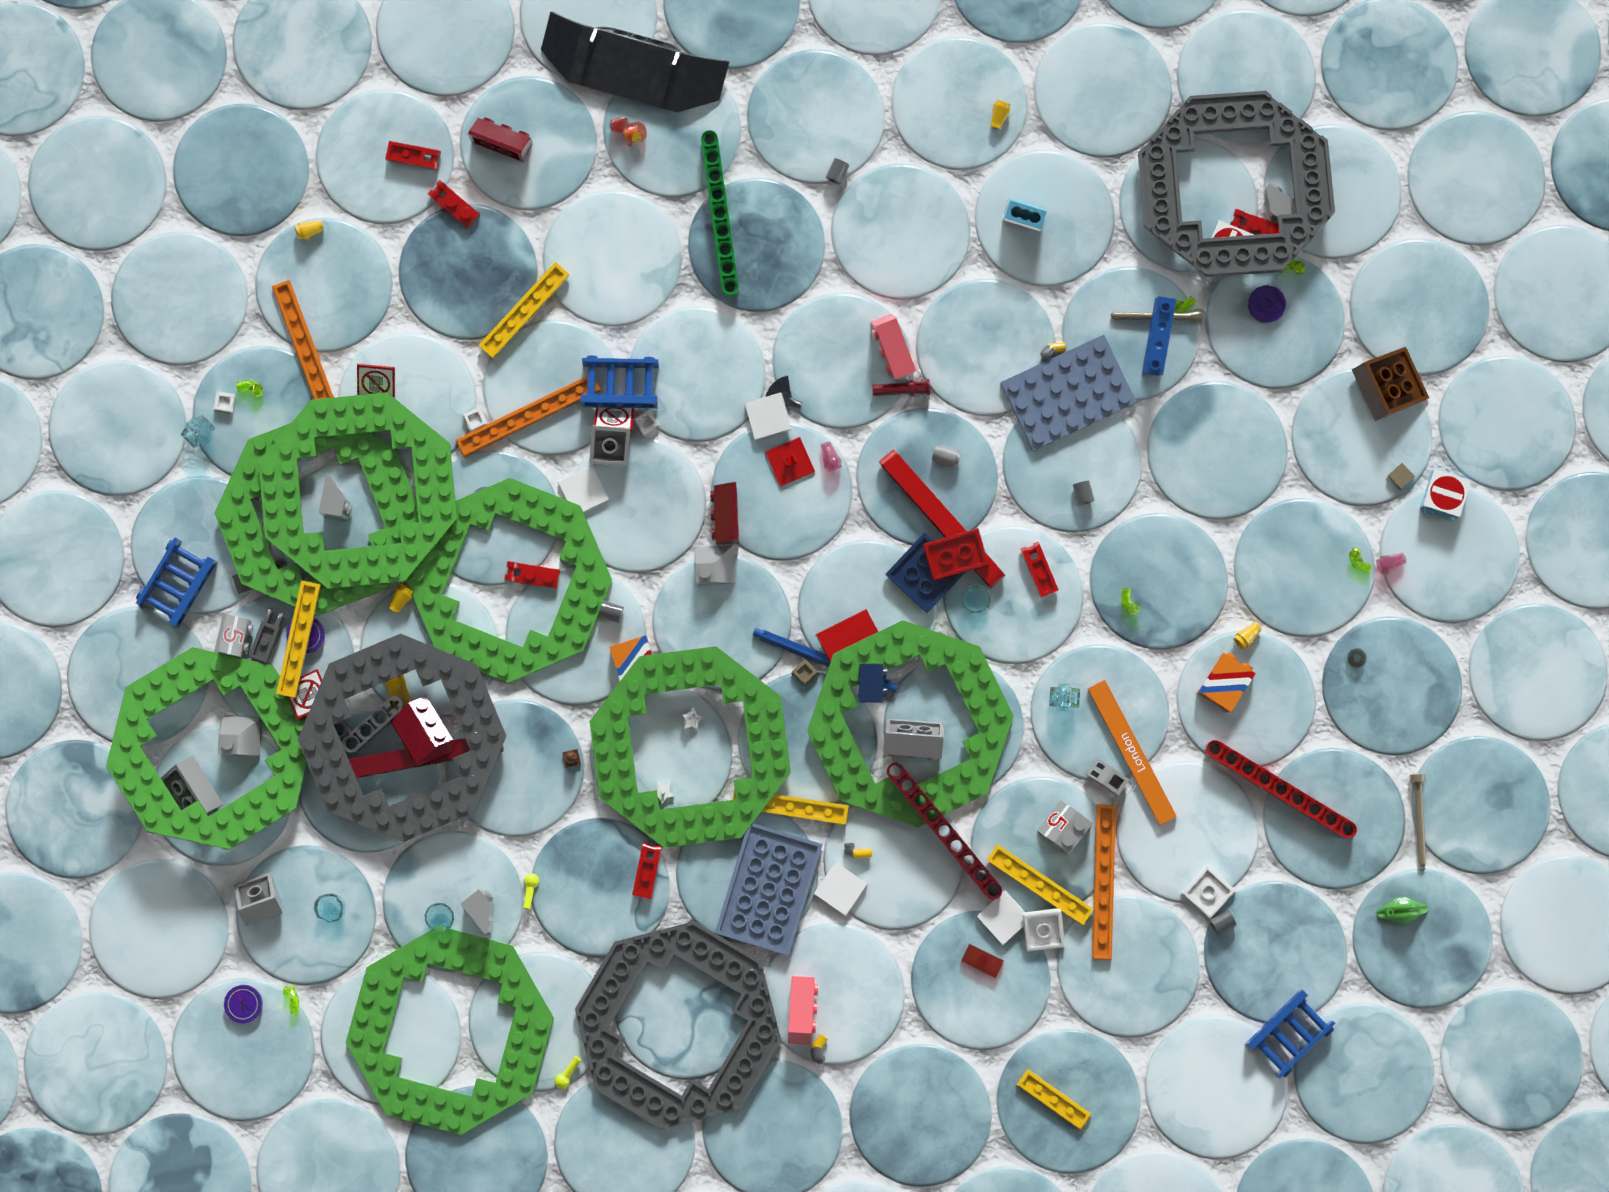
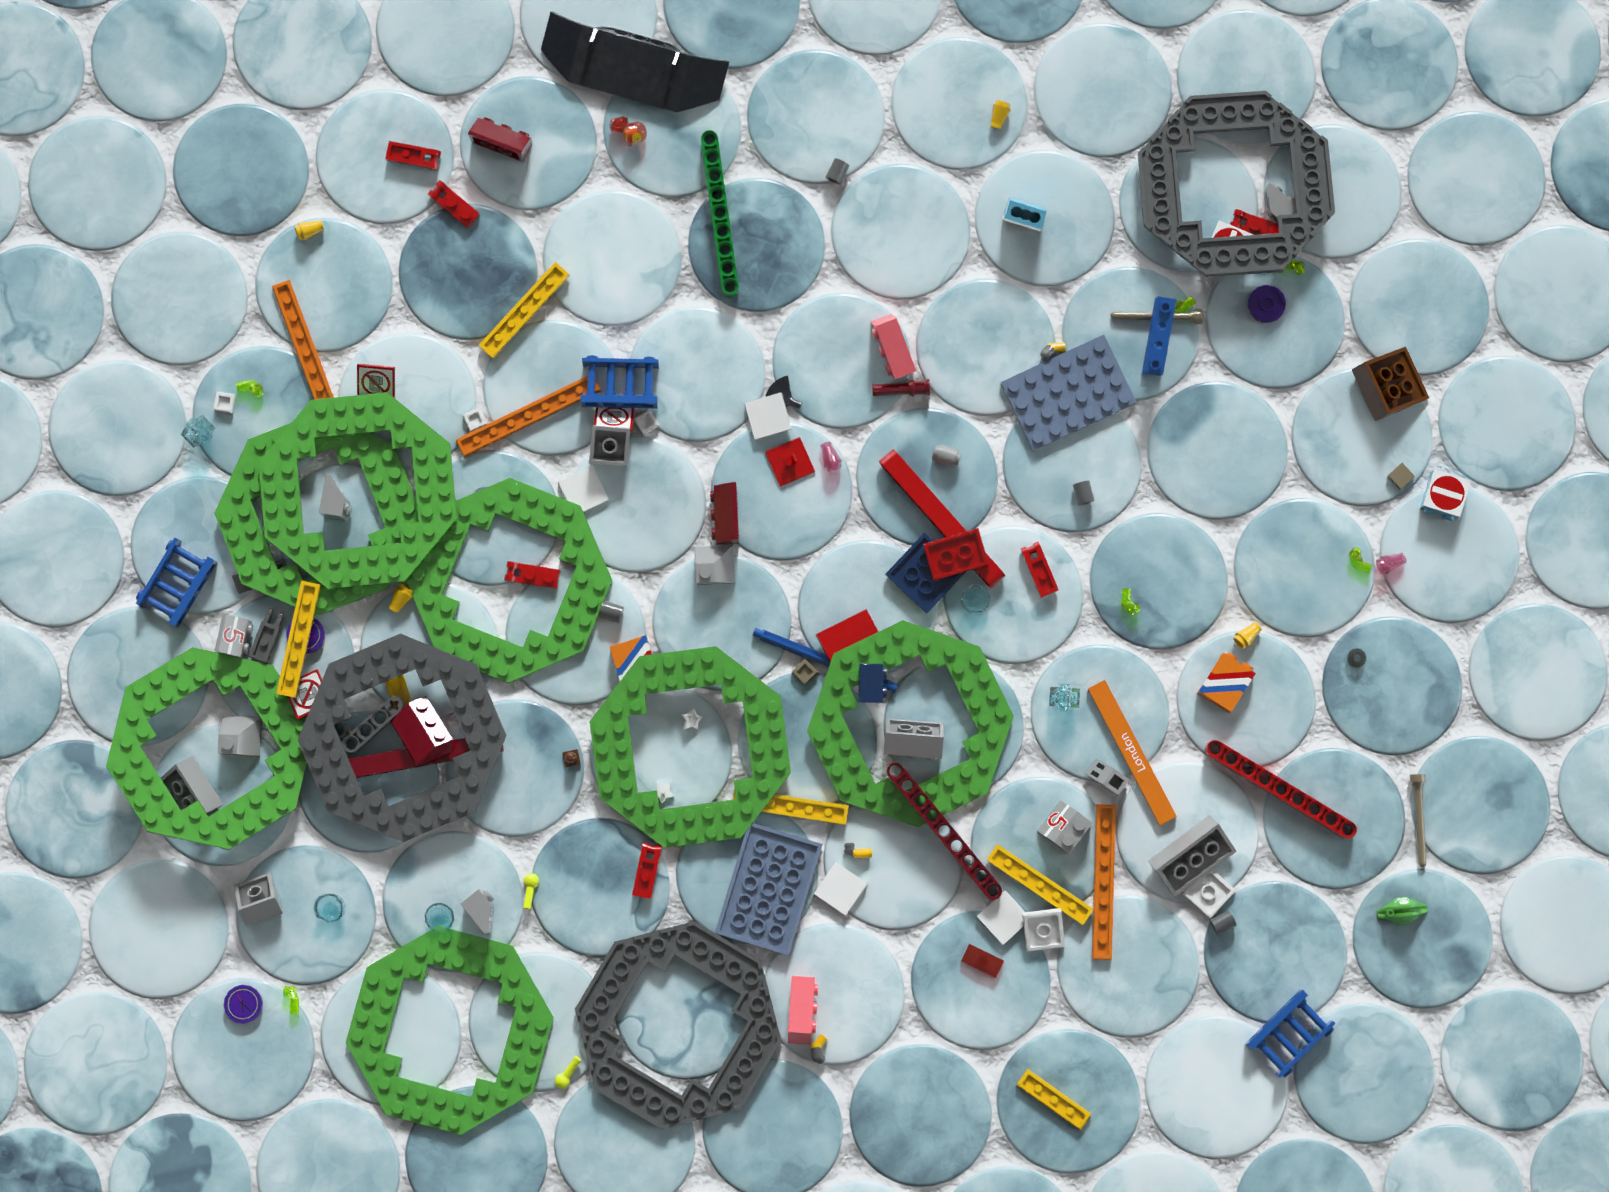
none -> light grey slope [1148,815,1237,897]

